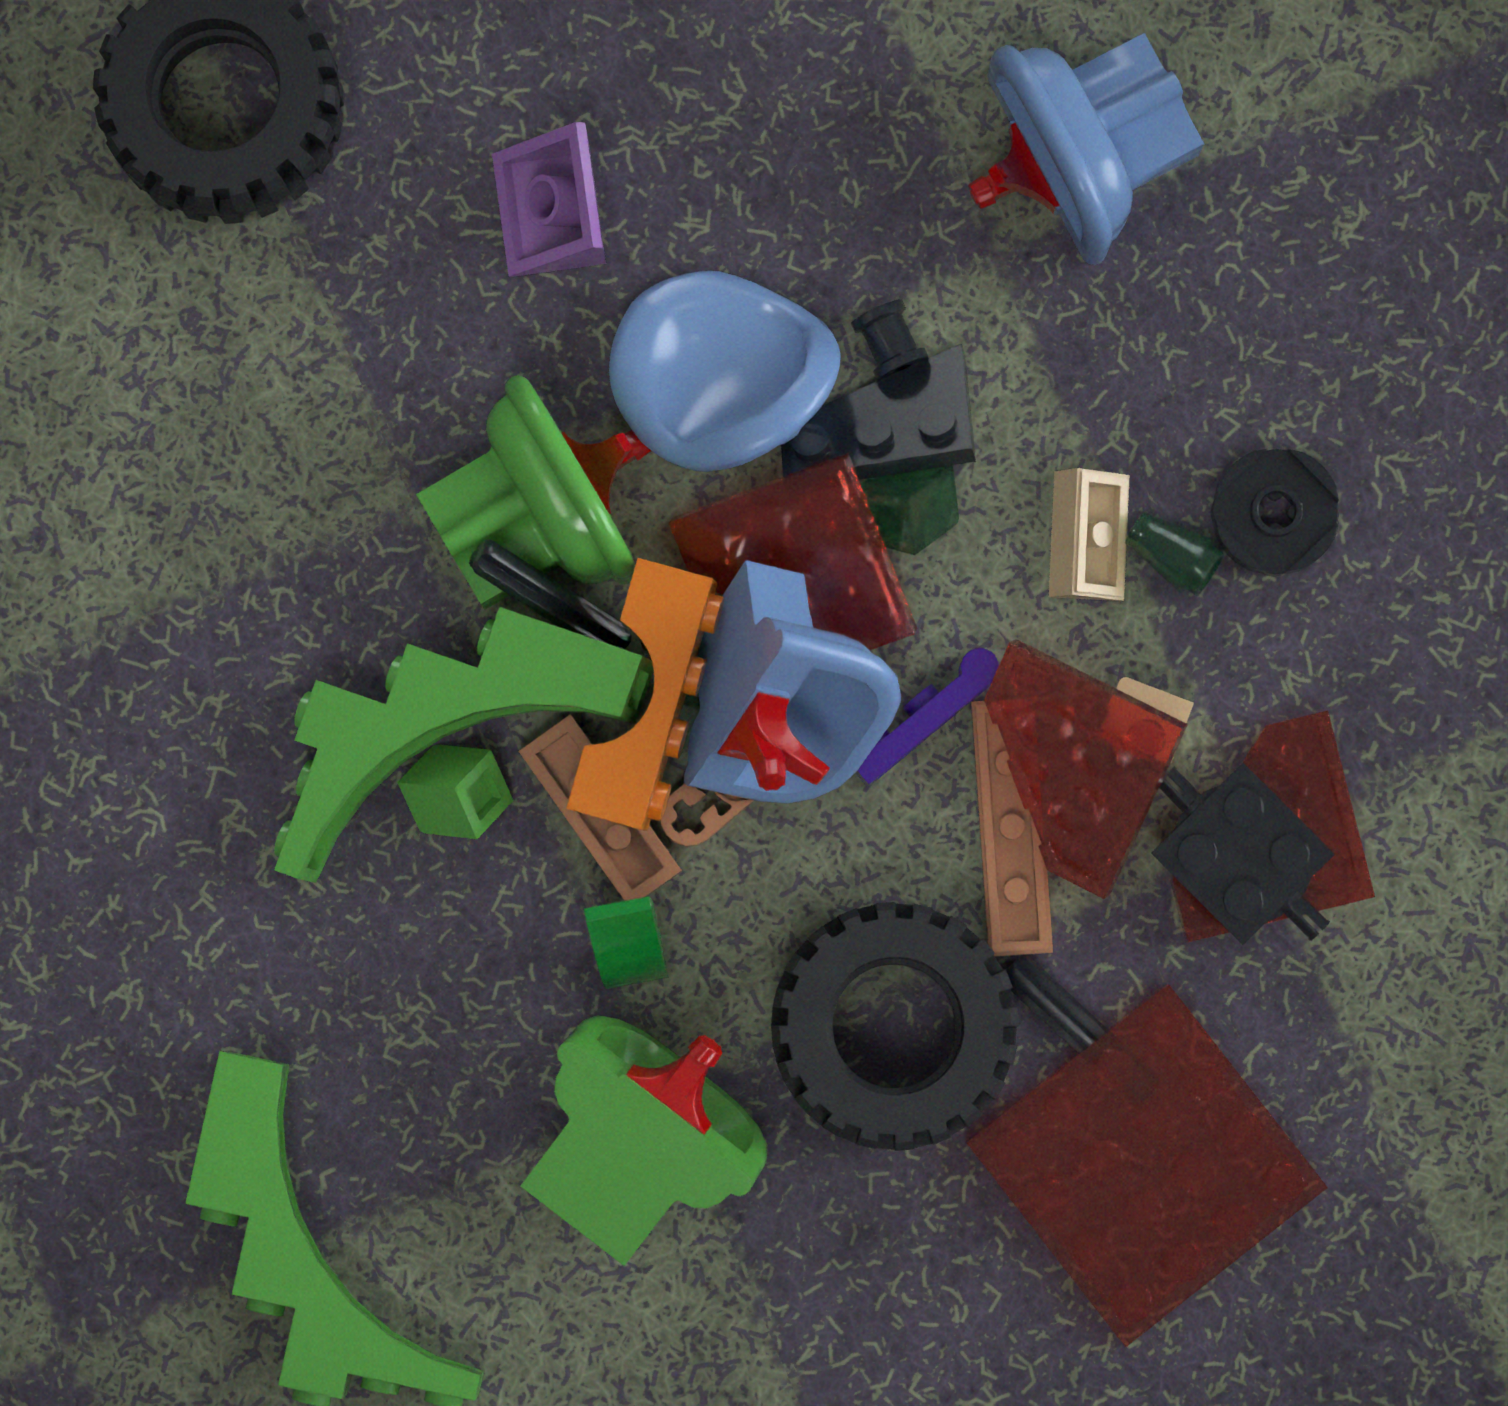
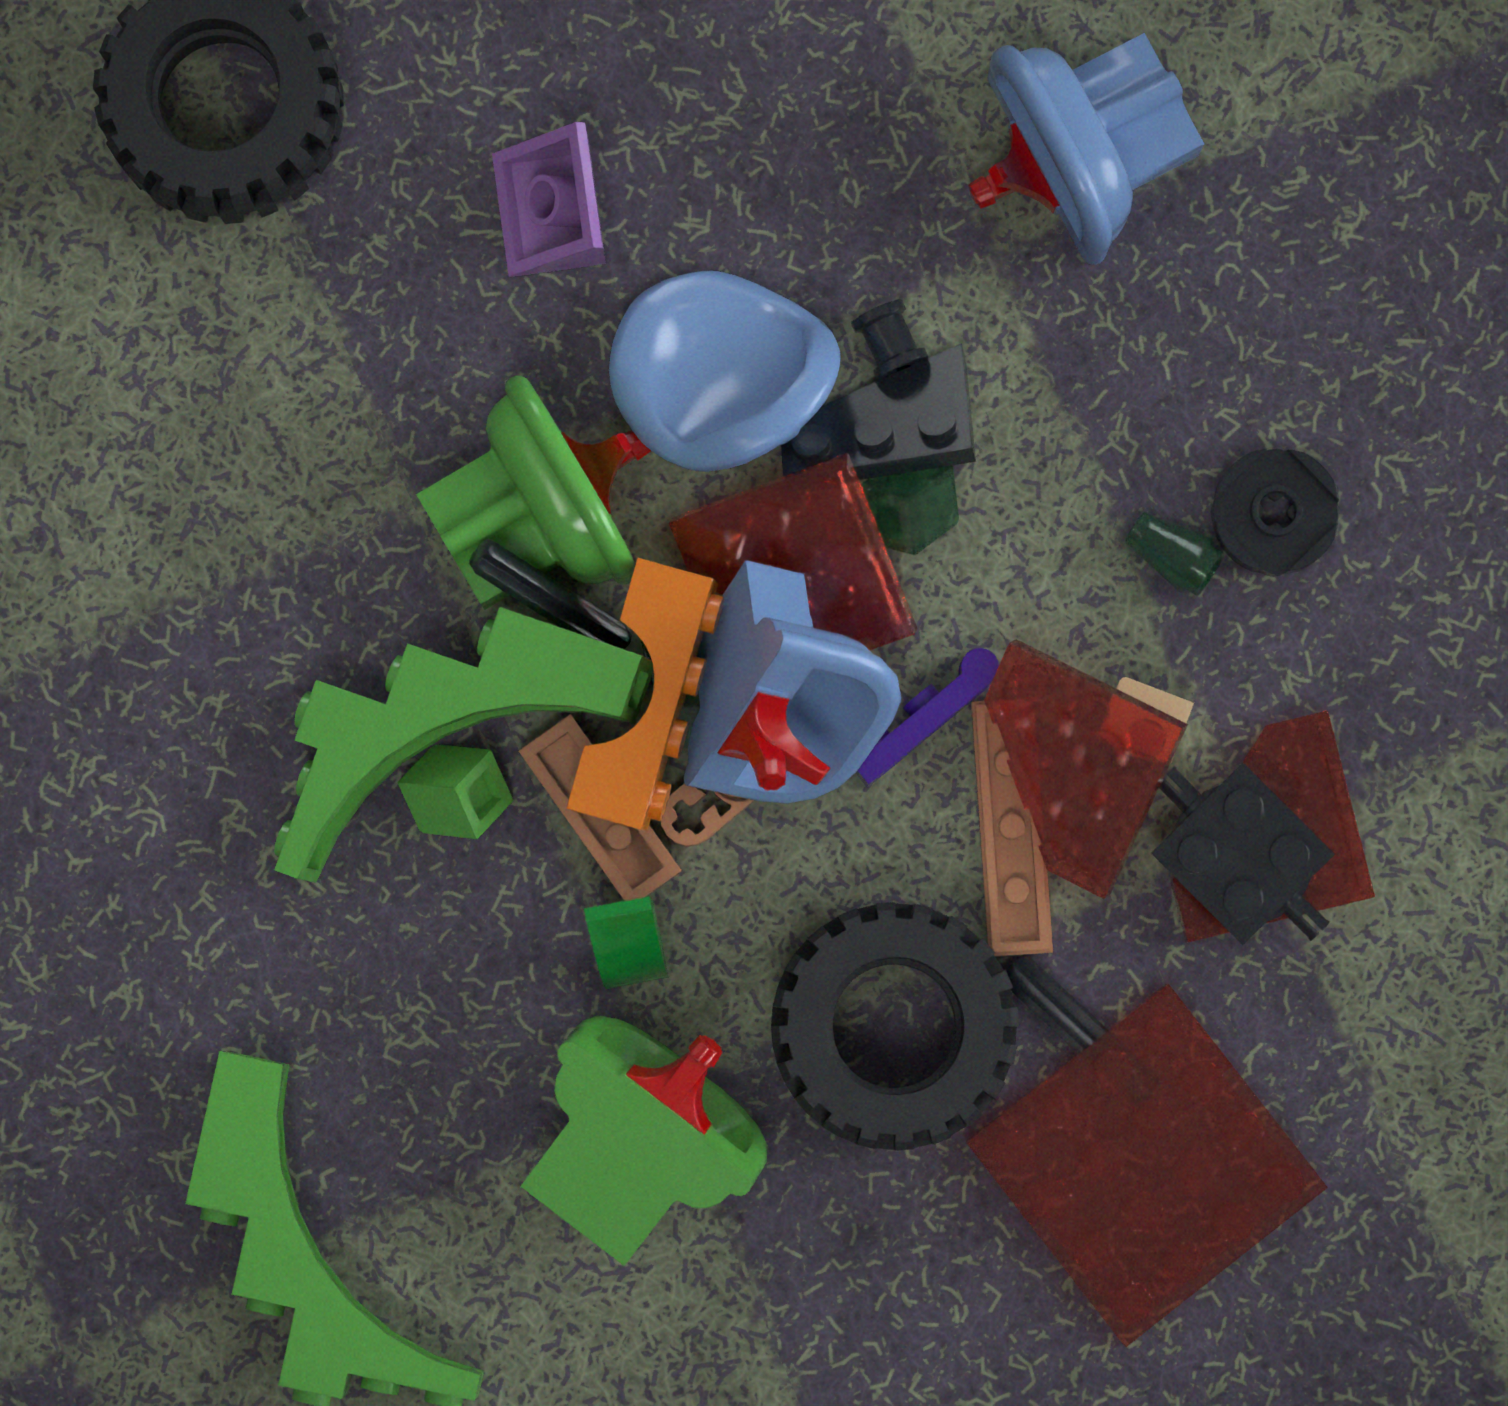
tan slope [1049,468,1130,601] -> none

